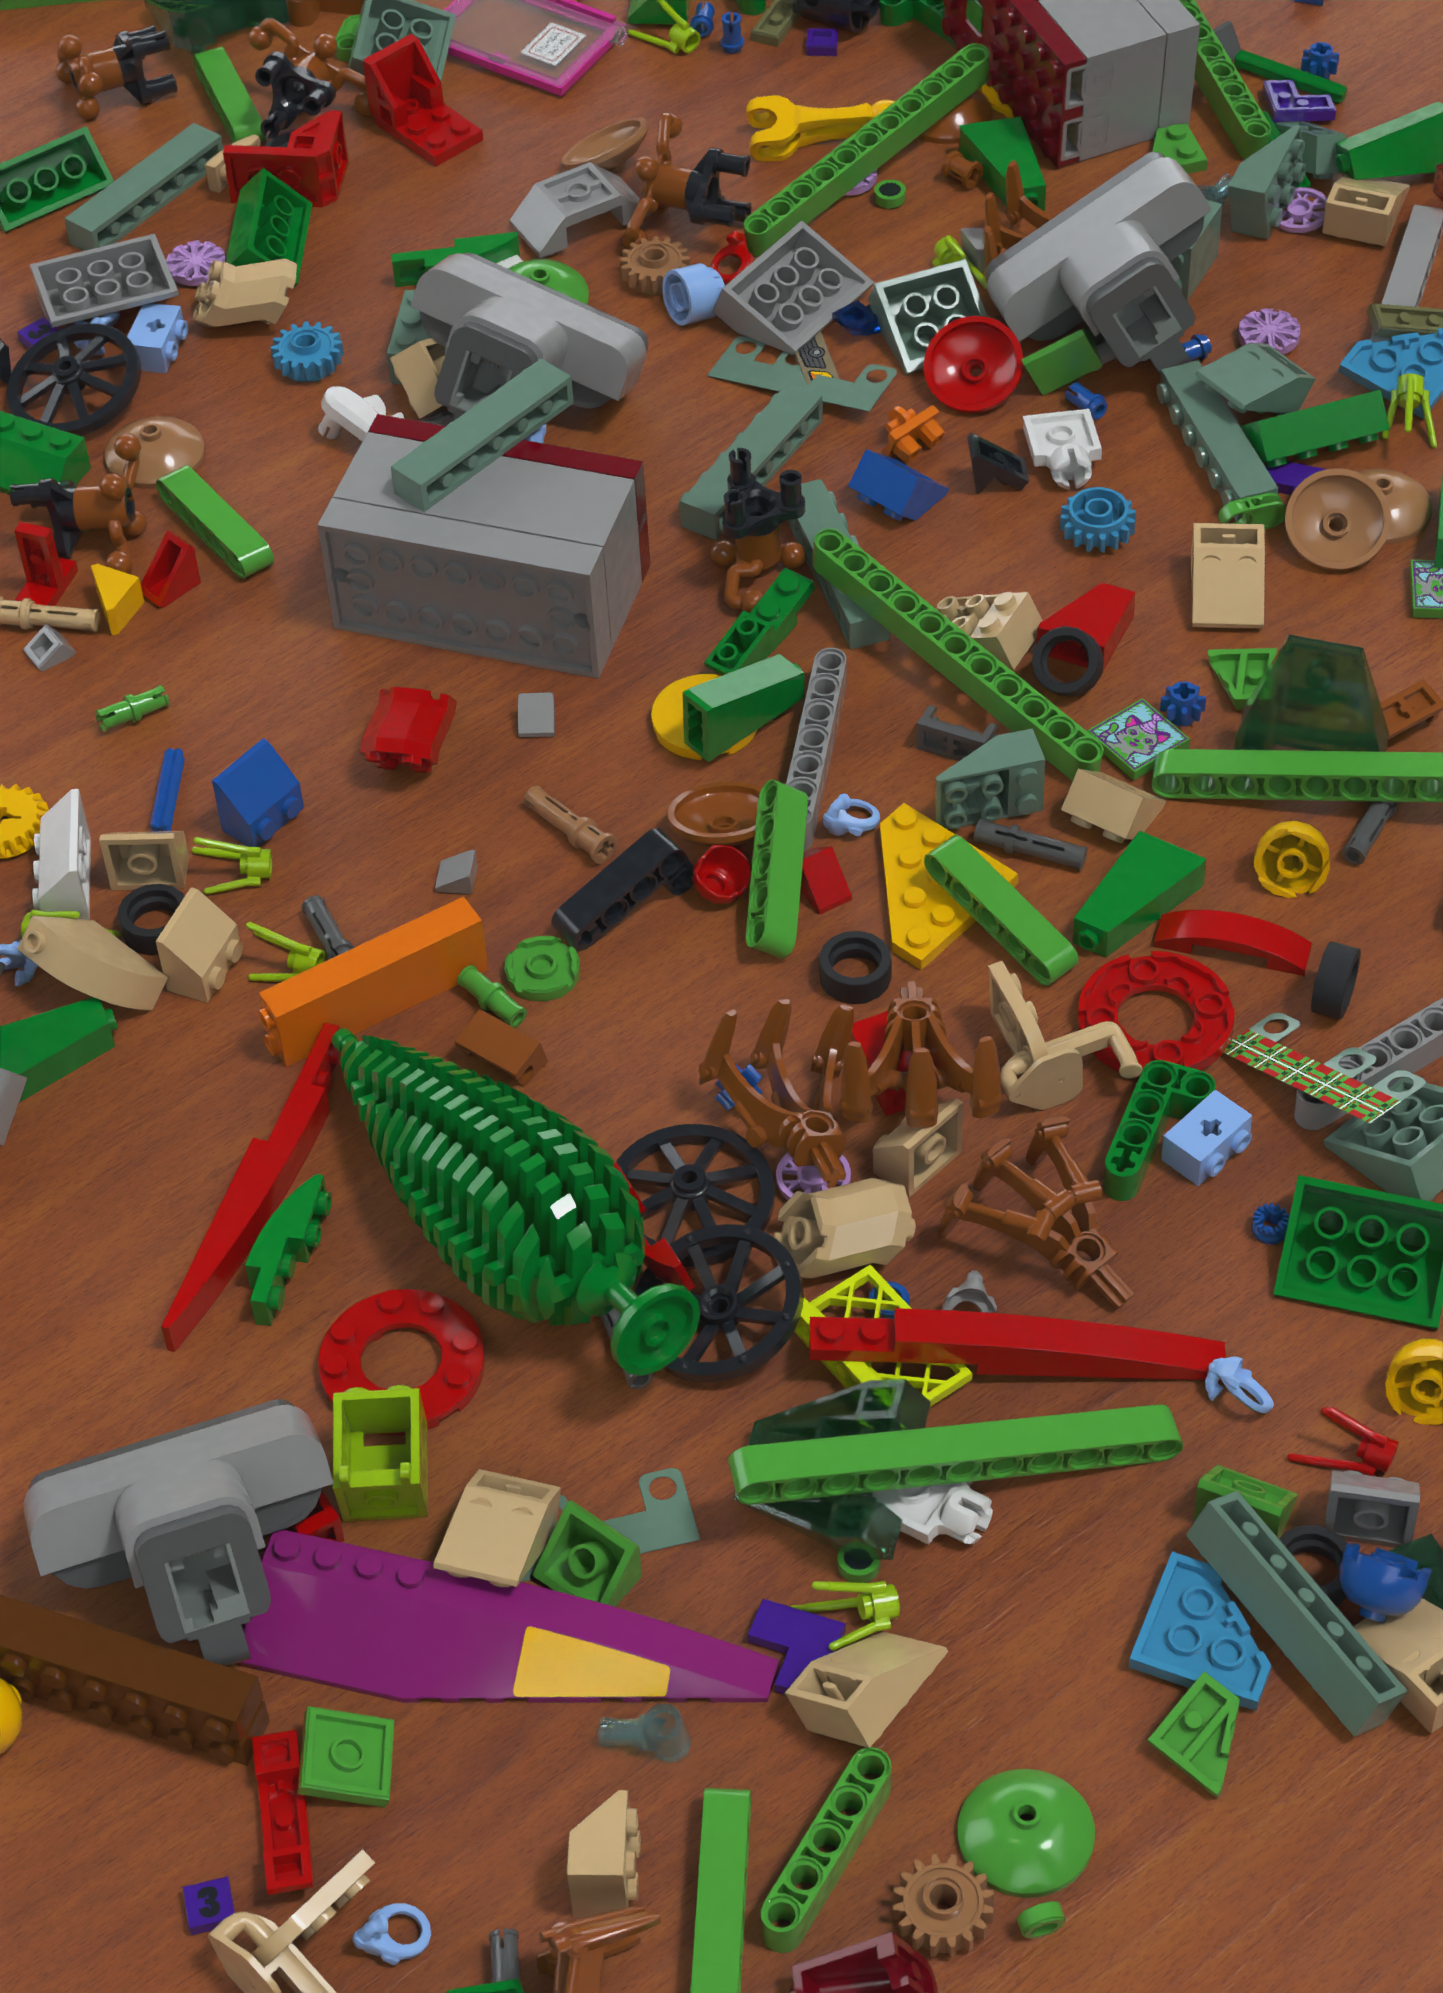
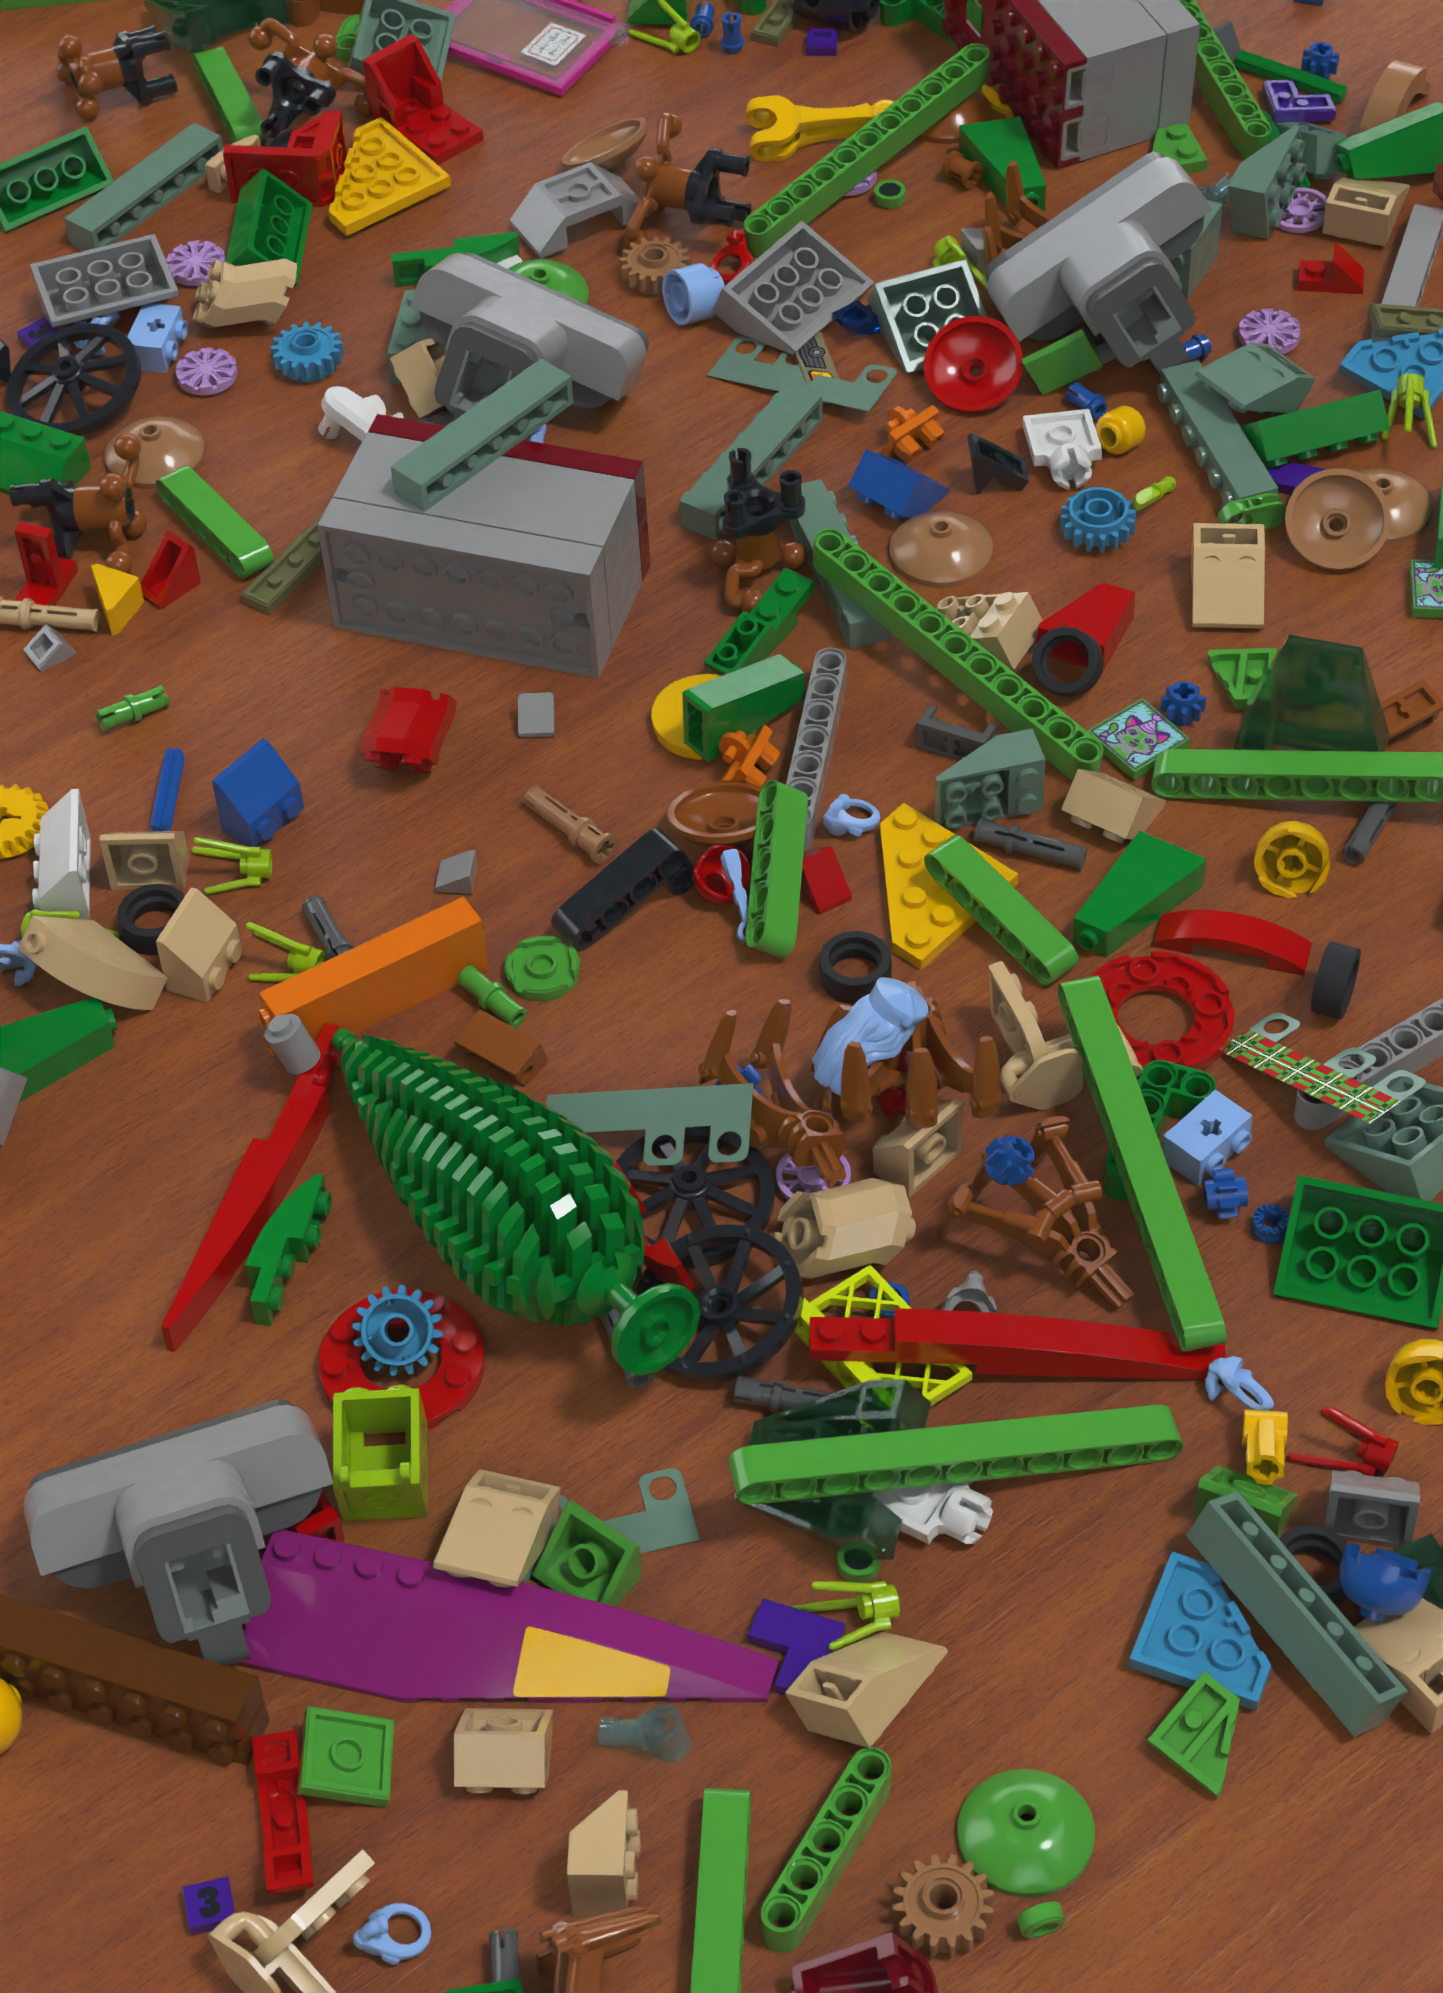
none -> lavender wheel [176,347,238,395]
none -> olive tile [240,513,323,615]
none -> light grey brick [265,1014,321,1075]
none -> yellow plate [328,117,451,236]
none -> dark azure gear [352,1285,444,1376]
none -> tan slope [454,1708,553,1794]
none -> sand green piece [546,1083,754,1166]
none -> orange hips [718,725,781,787]
none -> light blue piece [721,849,748,944]
none -> dark grey pin [734,1376,863,1425]
none -> light blue hair [812,977,928,1096]
none -> medium nougat dish [889,510,993,588]
none -> blue gear [984,1134,1035,1187]
none -> bright green beam [1058,975,1226,1352]
none -> yellow head [1096,405,1146,455]
none -> lime piece [1133,476,1176,511]
none -> blue gear [1202,1168,1248,1219]
none -> yellow piece [1242,1409,1288,1485]
none -> red slope [1297,242,1364,294]
none -> medium nougat arch [1359,60,1432,130]

